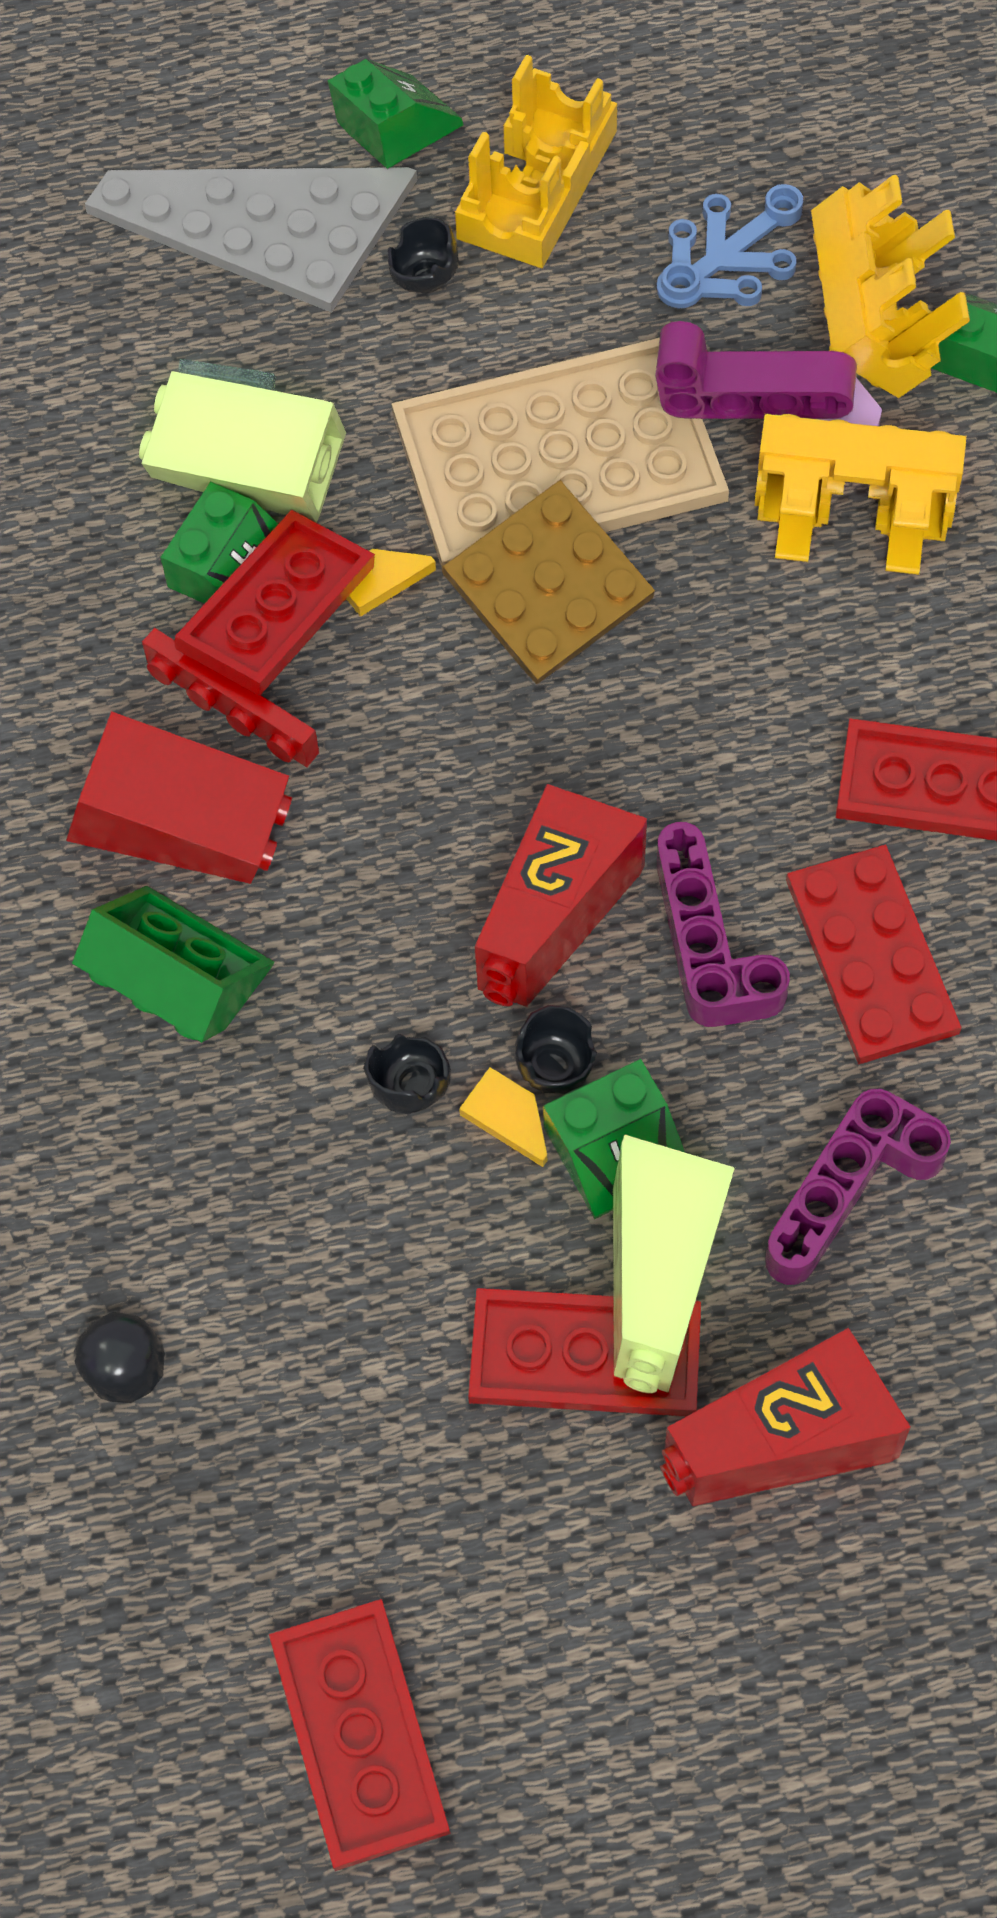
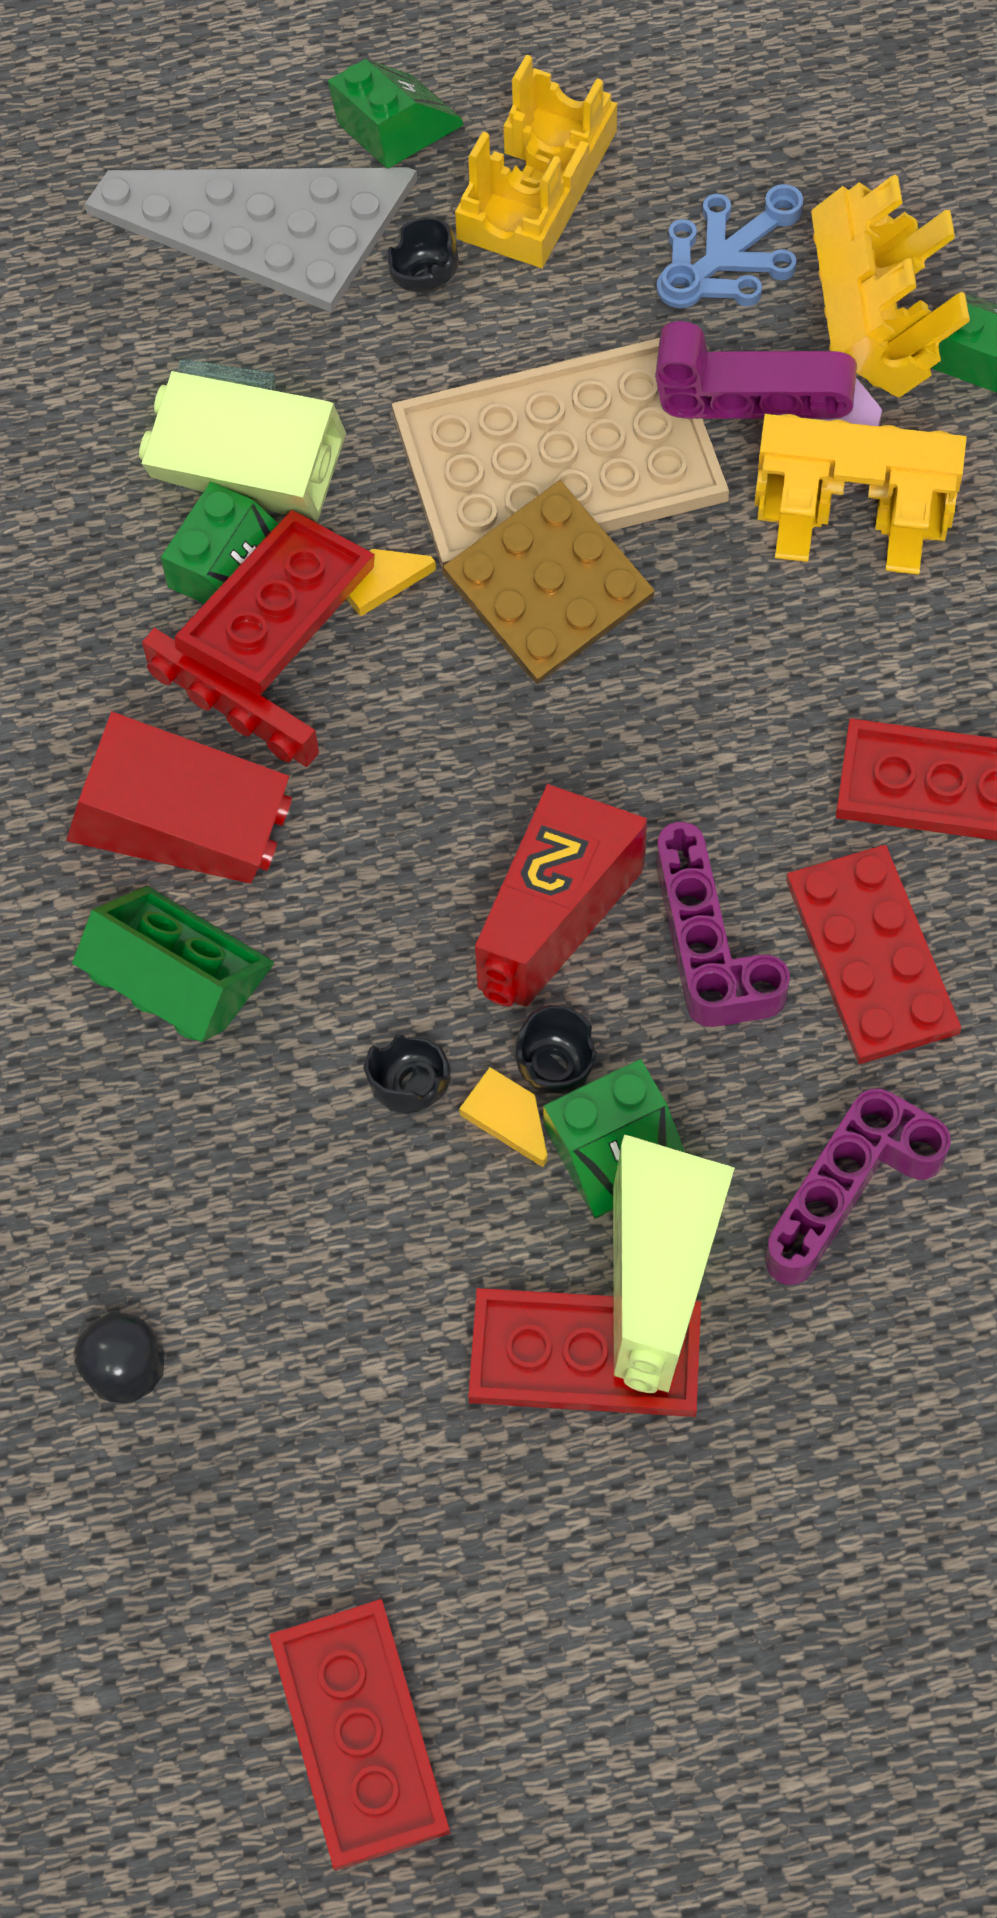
red slope [660,1328,911,1506] -> none

